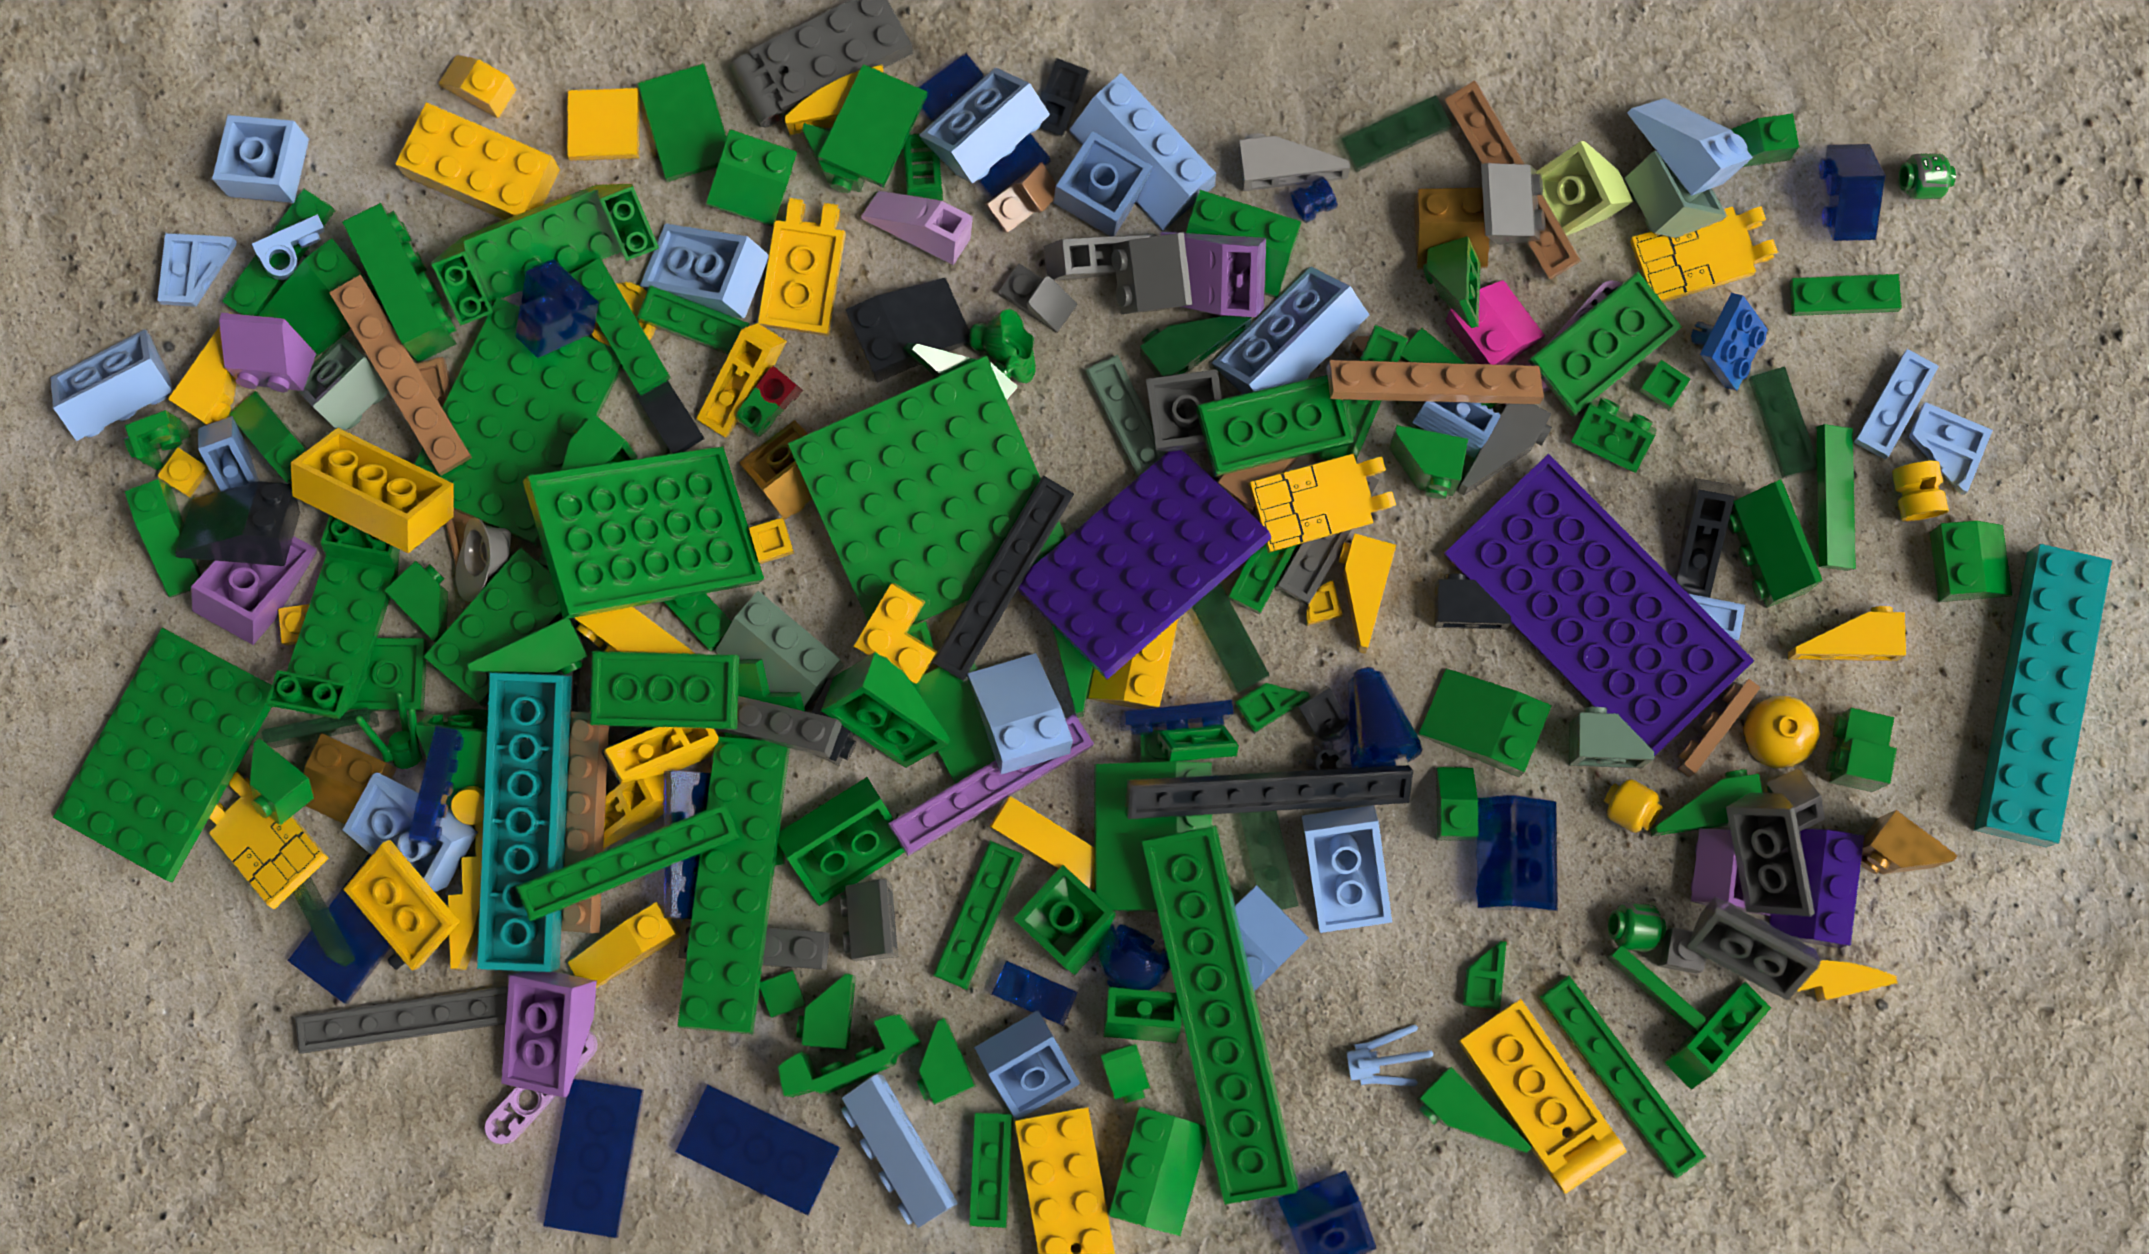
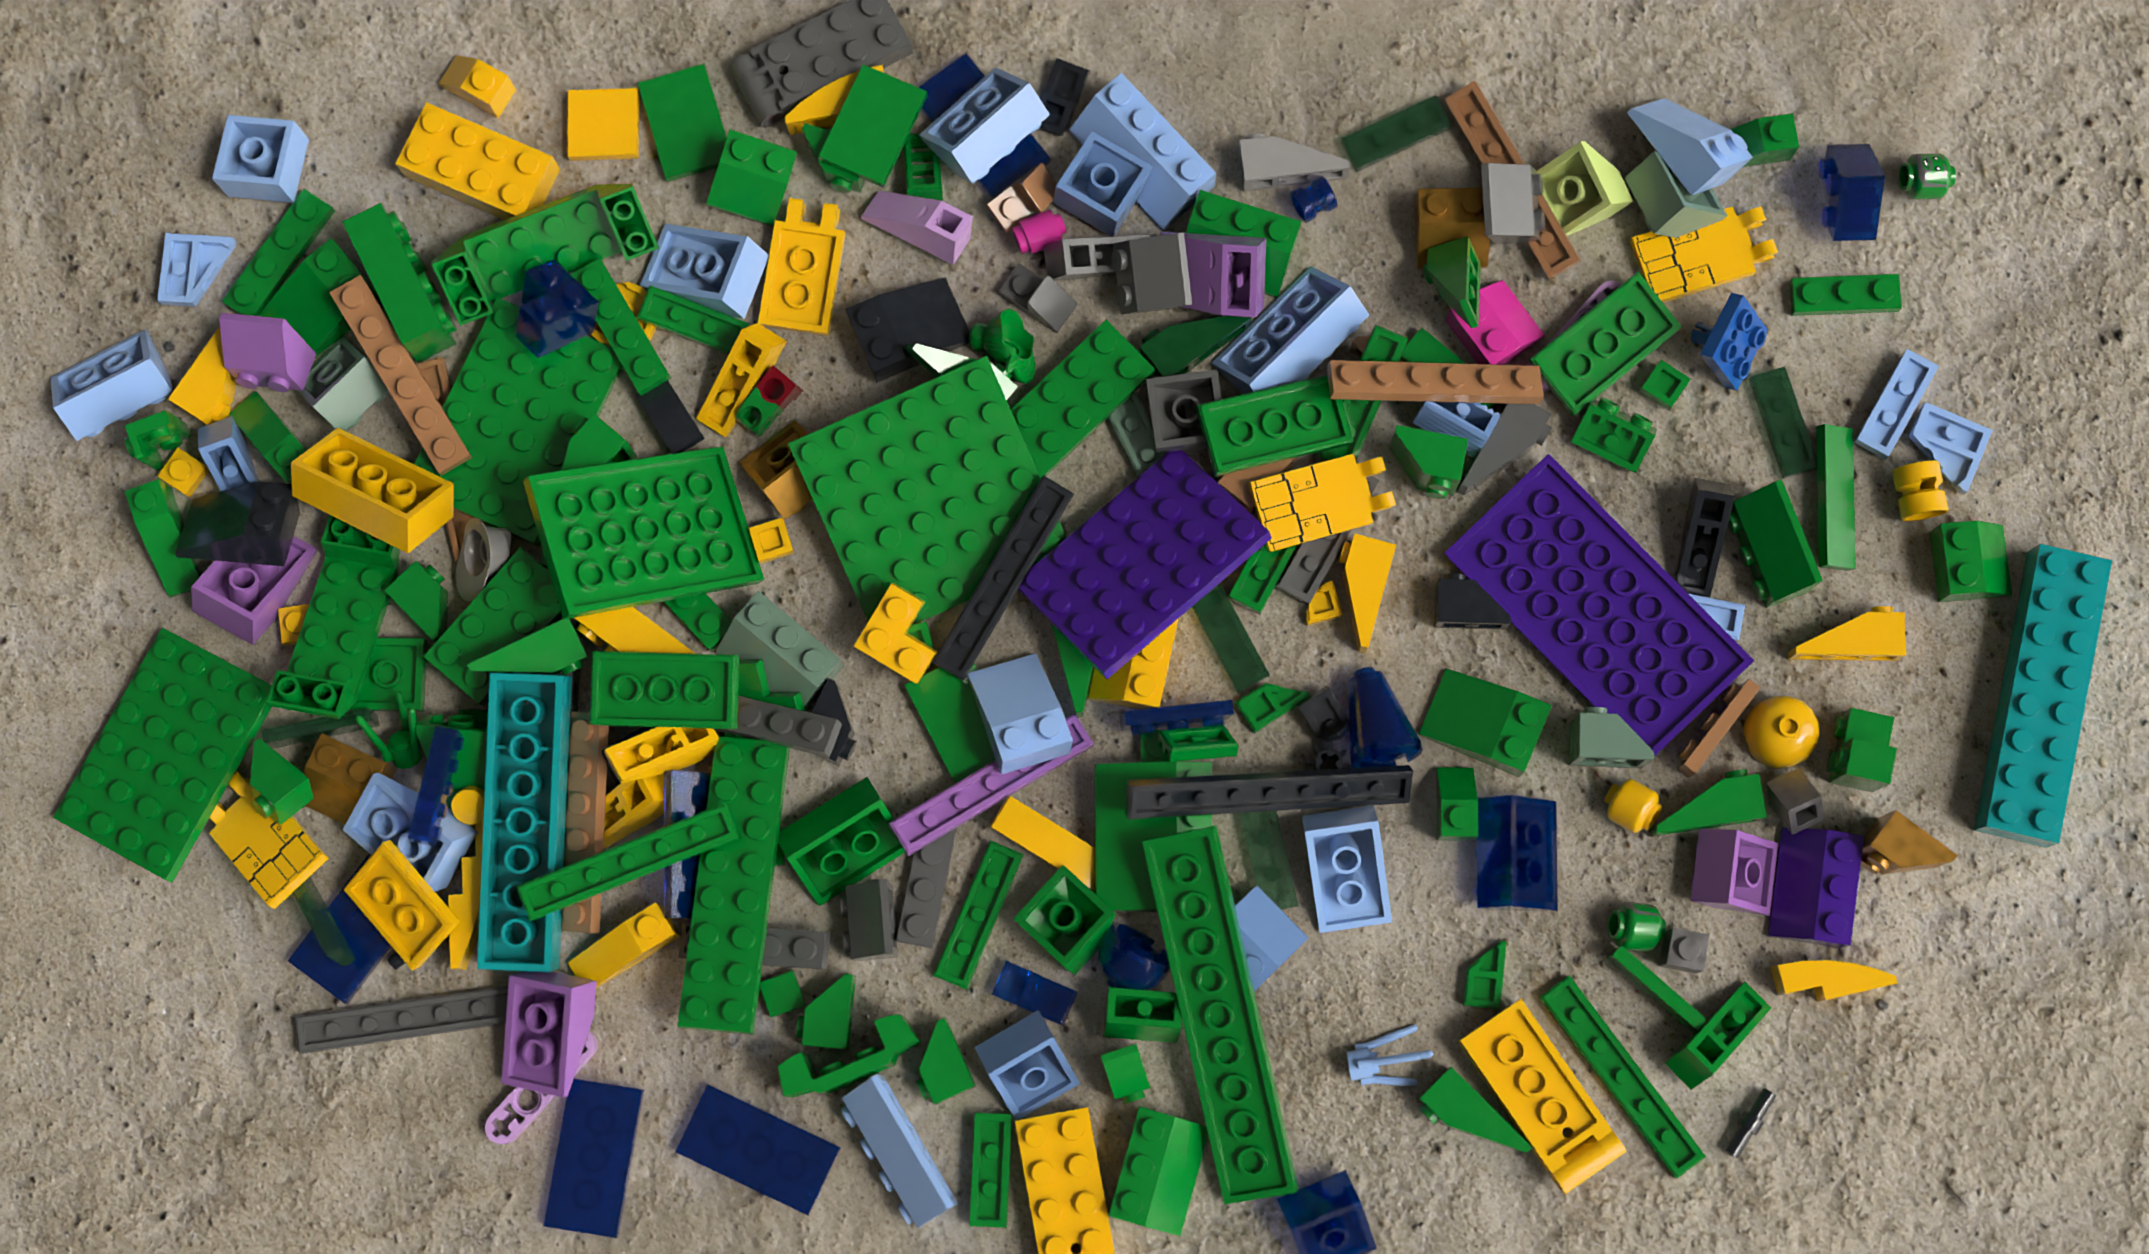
light blue plate [252,214,325,280] -> none
green slope [821,652,950,768] -> none
dark grey slope [1687,896,1821,1001] -> none
dark grey slope [1726,792,1814,916] -> none
none -> dark grey plate [896,798,957,949]
none -> green plate [1011,319,1156,478]
none -> dark pink brick [1012,209,1067,254]
none -> black bar [1725,1088,1776,1159]

